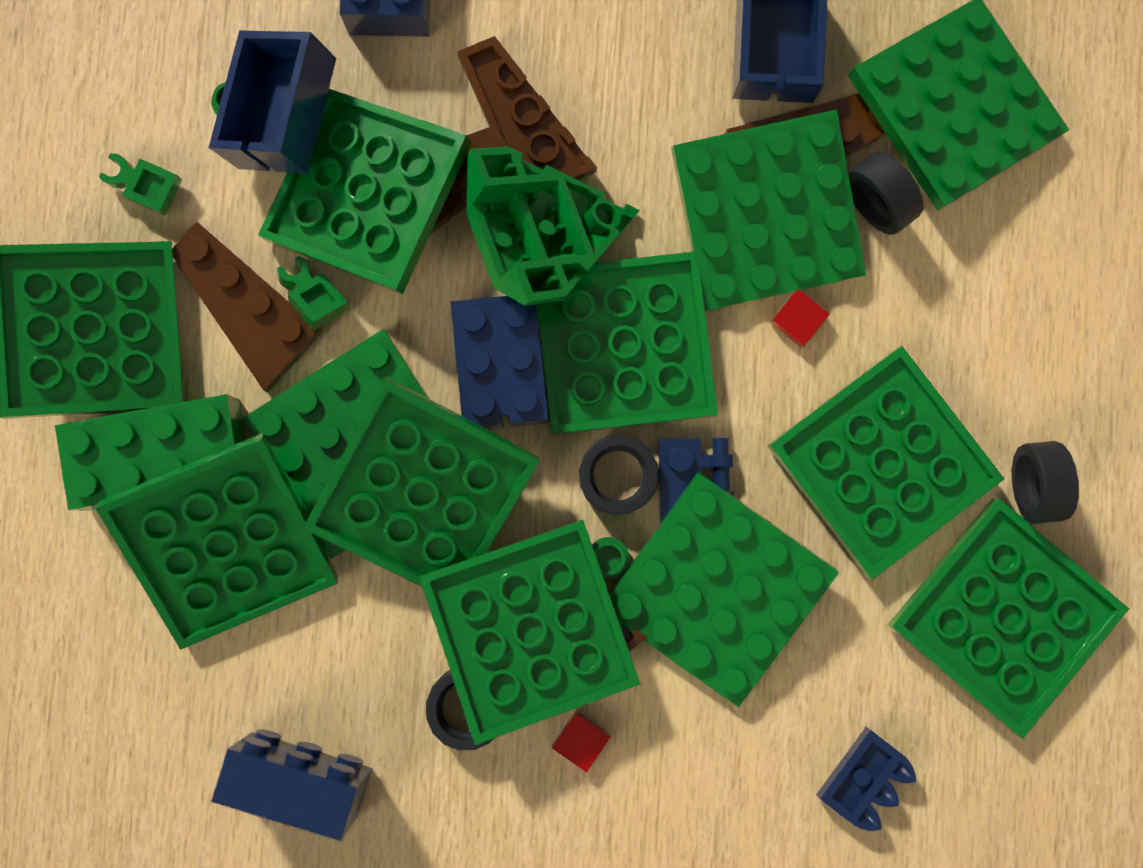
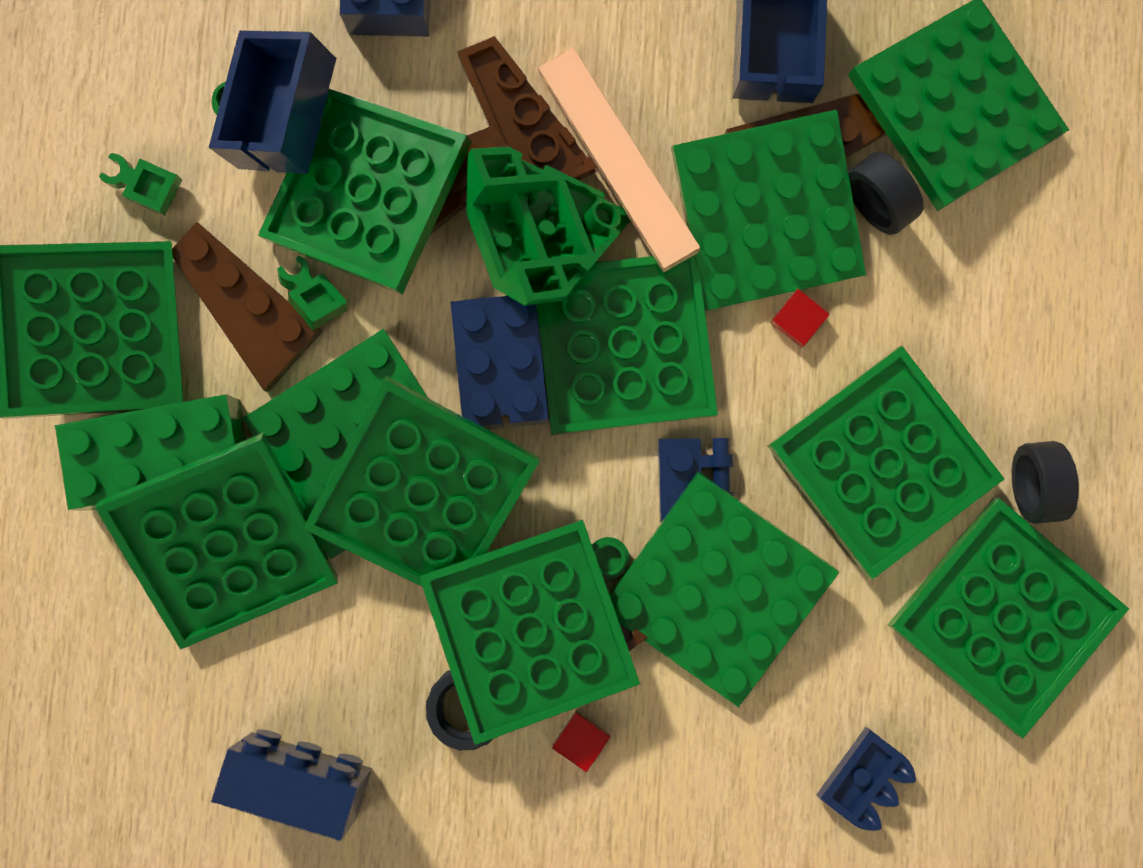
black tyre [579,435,659,515] -> none
none -> light nougat tile [538,48,700,273]

